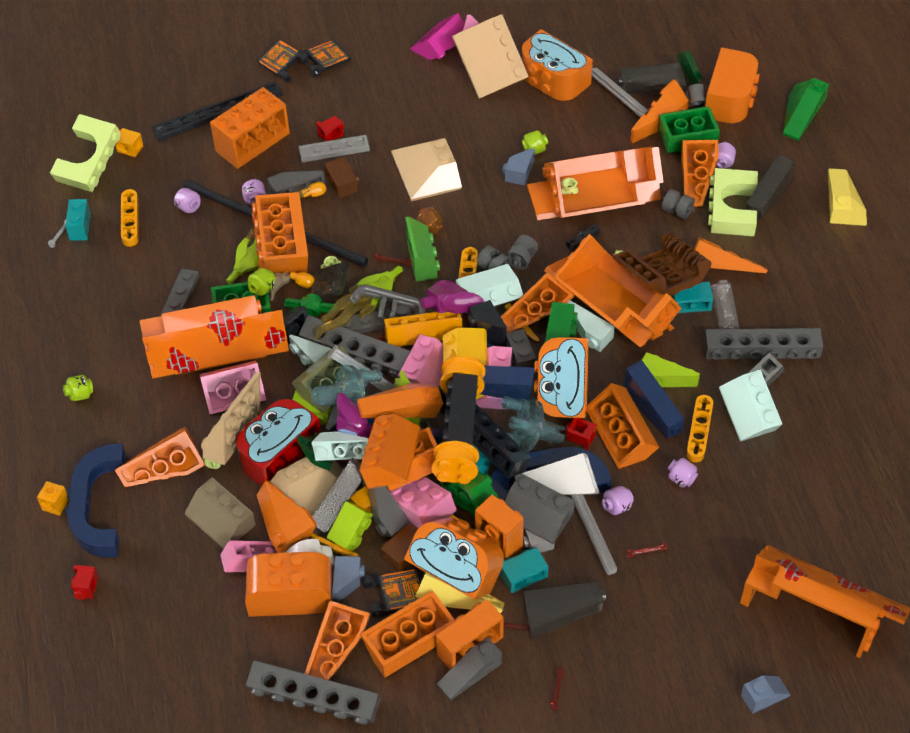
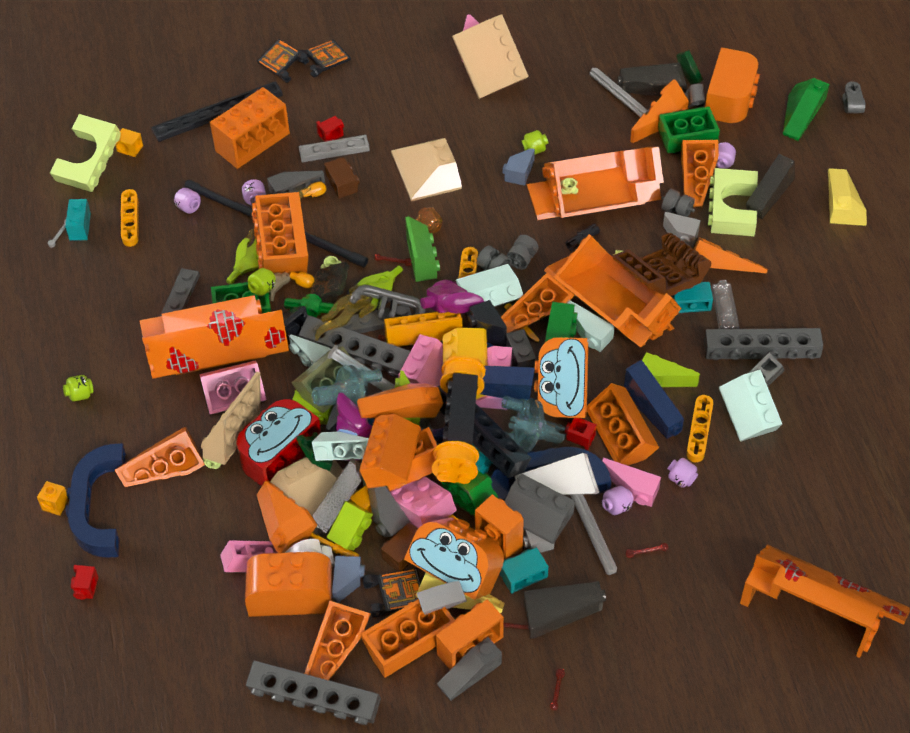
dark tan slope [185,477,256,549] -> none
dark pink slope [411,13,465,60] -> none
brick [522,29,593,101] -> none
sand blue slope [741,675,791,714] -> none
none -> light grey slope [417,581,467,615]
none -> bright pink slope [602,458,661,507]
none -> light grey slope [663,212,700,248]
none -> dark grey piece [842,82,865,114]

